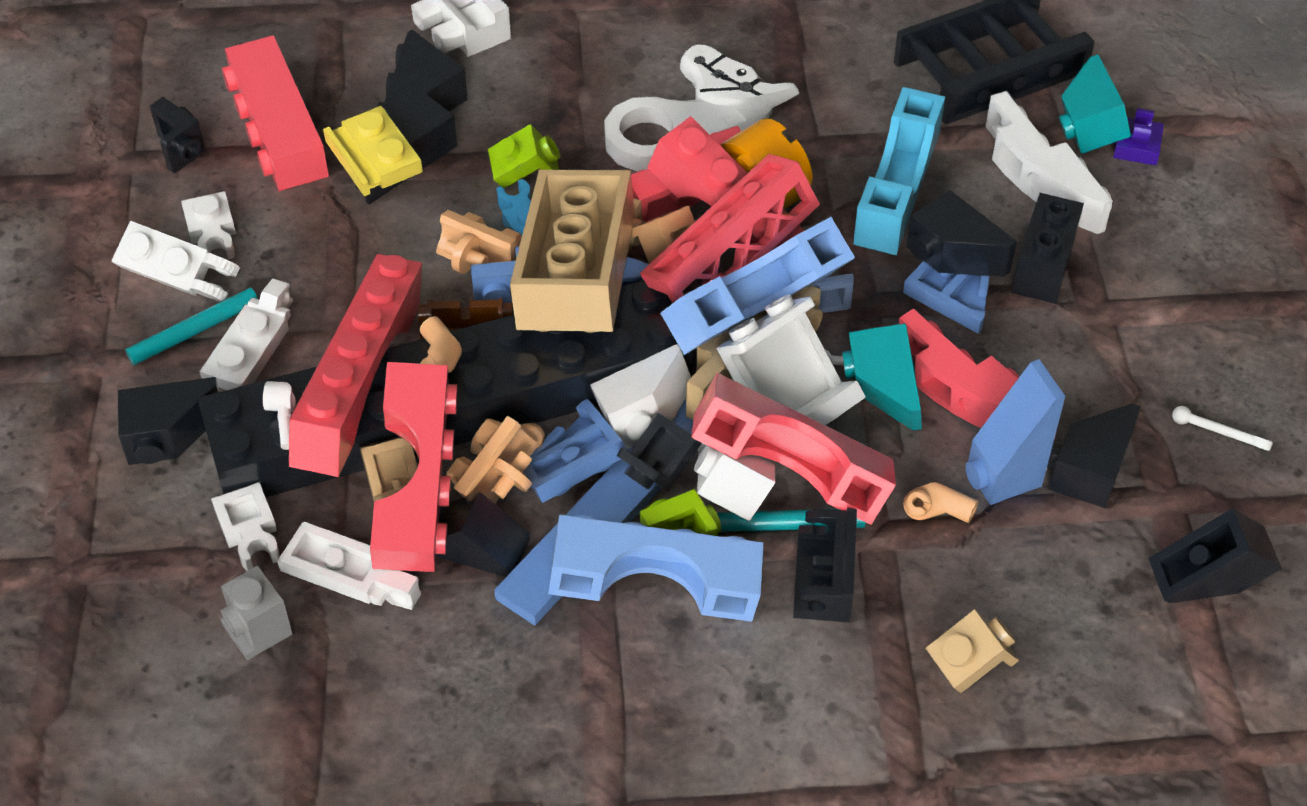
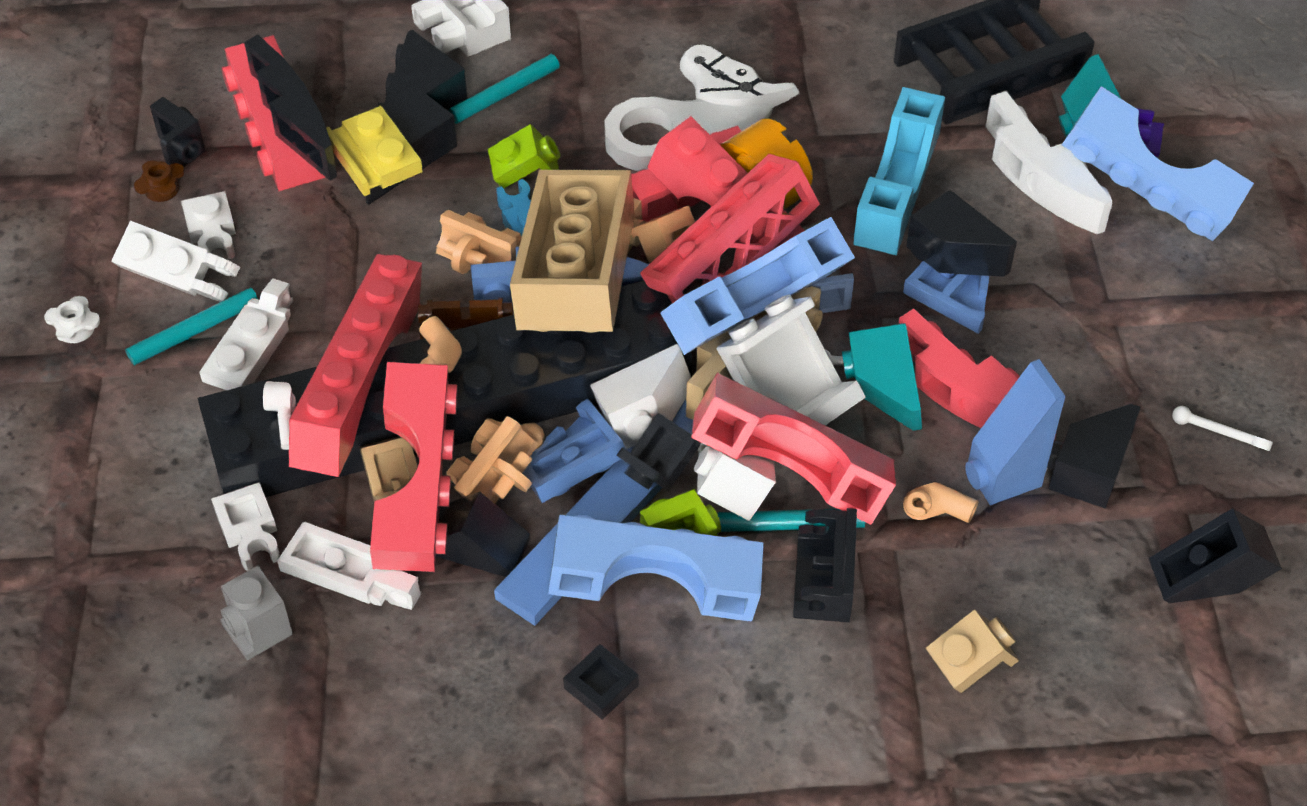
black slope [118,377,220,465] -> none
black brick [1012,193,1084,304] -> none
none -> white plate [44,296,100,343]
none -> reddish brown plate [134,160,185,202]
none -> black slope [244,34,337,181]
none -> teal bar [448,54,560,124]
none -> black plate [563,644,639,720]
none -> light blue arch [1062,86,1254,241]

